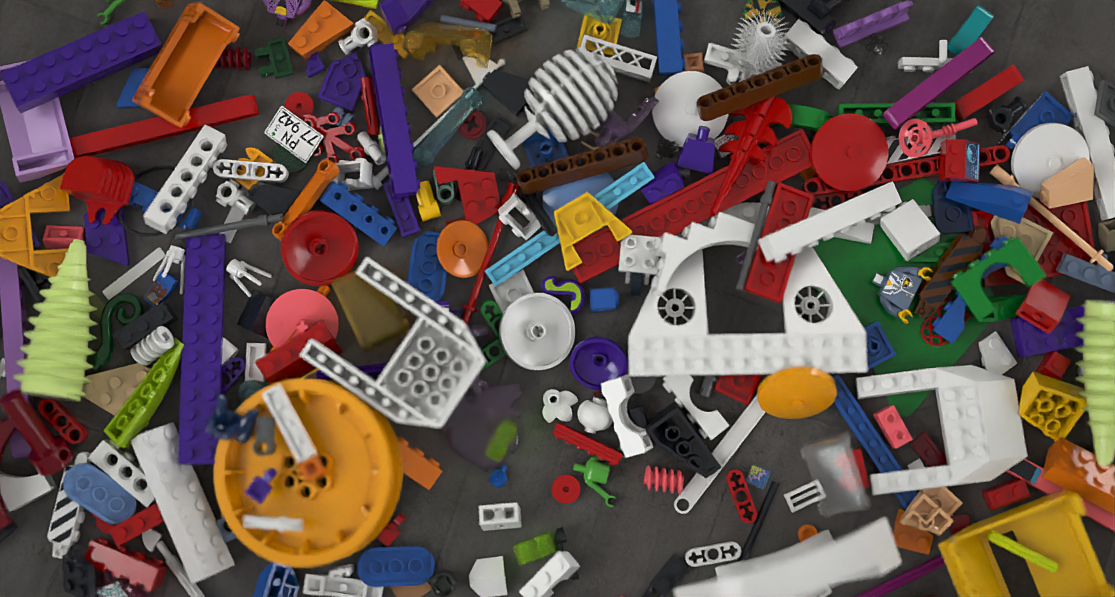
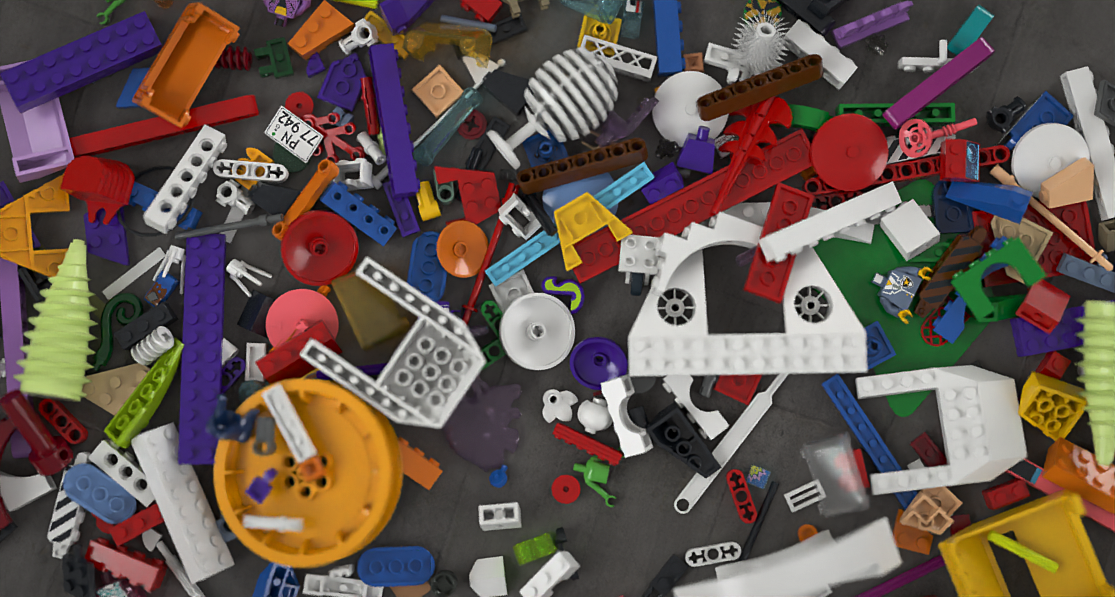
coral slope [42,225,85,249] -> none
red plate [376,513,406,547] -> none
clear neon green brick [486,418,517,462] -> none
blue arch [590,288,619,313] -> none
coral piece [643,465,684,495] -> none
dark grey bar [736,181,775,291] -> none
light orange dish [757,367,837,419] -> none
coral brick [872,405,913,449] -> none
red beam [954,64,1025,122] -> none
white wing [978,331,1017,375] -> none

